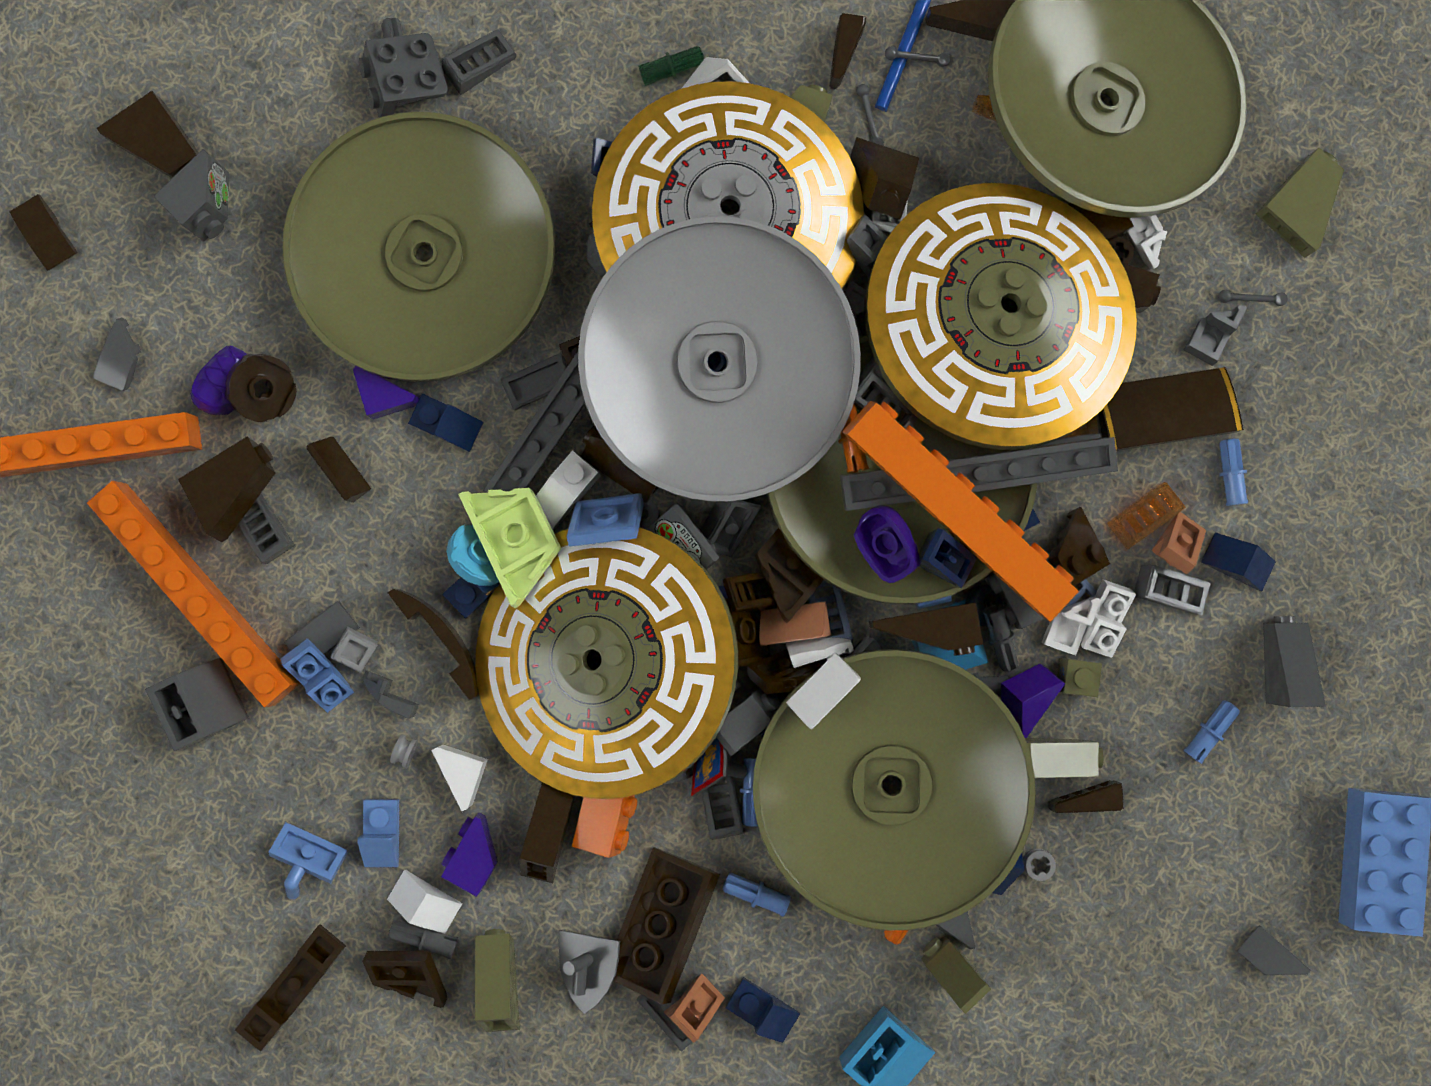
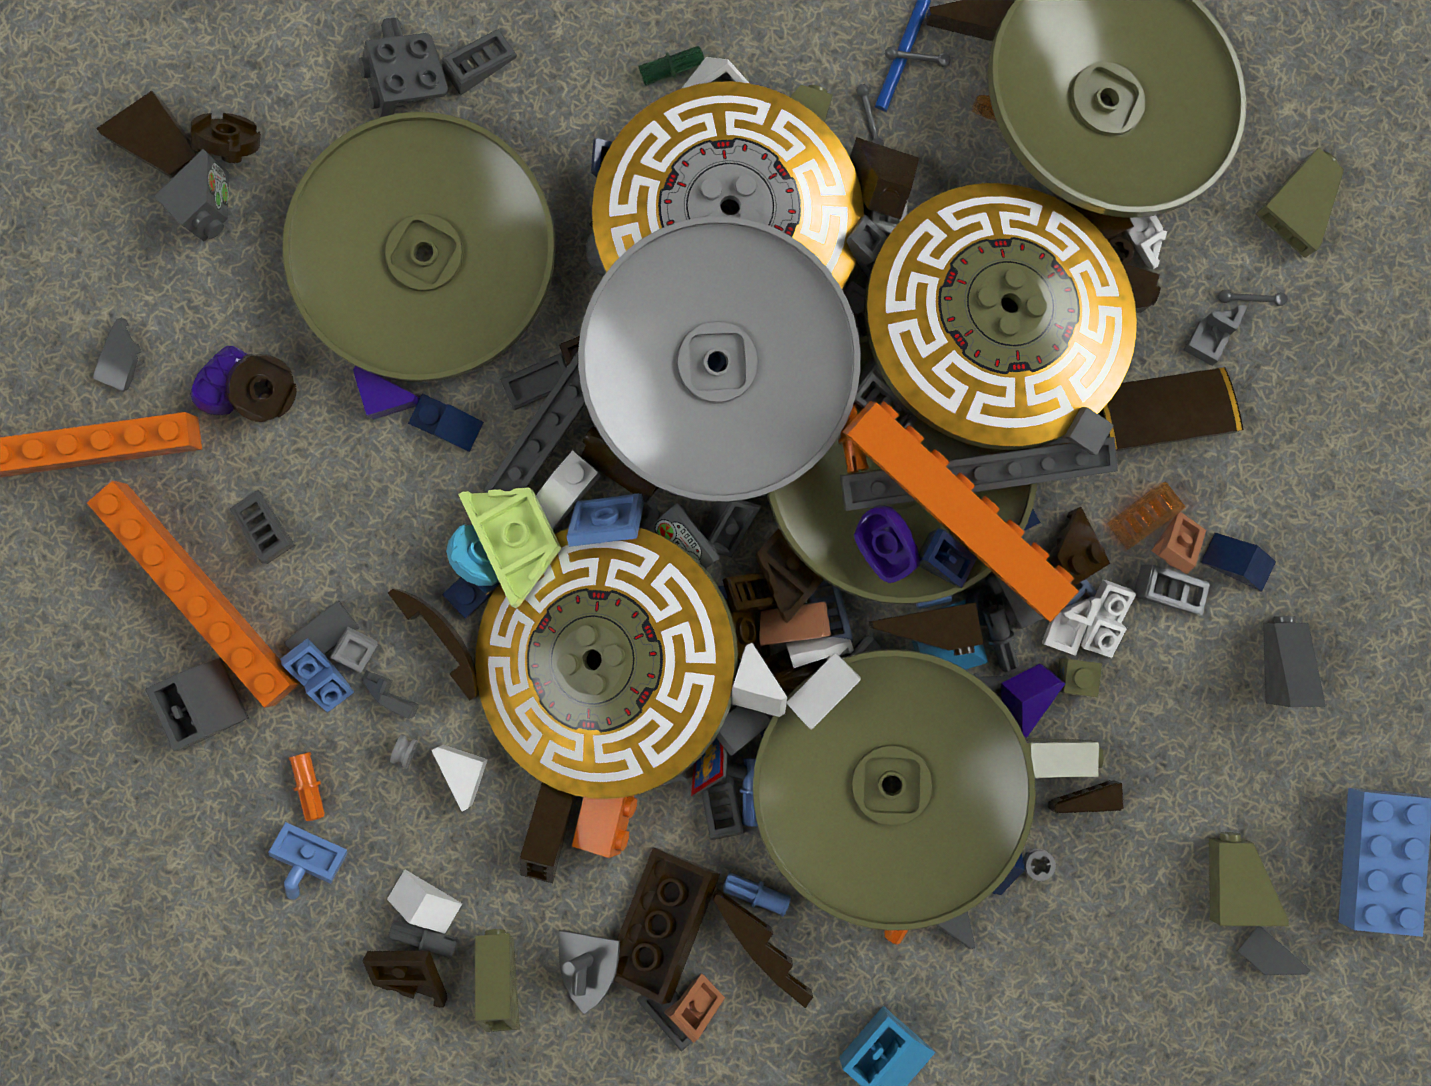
dark brown slope [9,194,78,271] -> none
dark brown slope [178,436,276,542] -> none
dark brown slope [235,924,346,1052] -> none
dark brown slope [306,437,371,503] -> none
medium blue slope [357,799,399,867] -> none
dark purple slope [441,812,498,897] -> none
dark blue slope [725,977,801,1043] -> none
dark brown slope [829,13,866,89] -> none
olive slope [921,935,991,1014] -> none
medium blue axle [1183,700,1240,764] -> none
medium blue axle [1219,438,1248,506] -> none
none -> dark brown plate [191,113,261,164]
none -> orange axle [289,752,325,821]
none -> dark brown slope [713,888,813,1008]
none -> white slope [731,643,787,717]
none -> dark grey tile [1064,407,1114,455]
none -> olive slope [1209,832,1289,926]

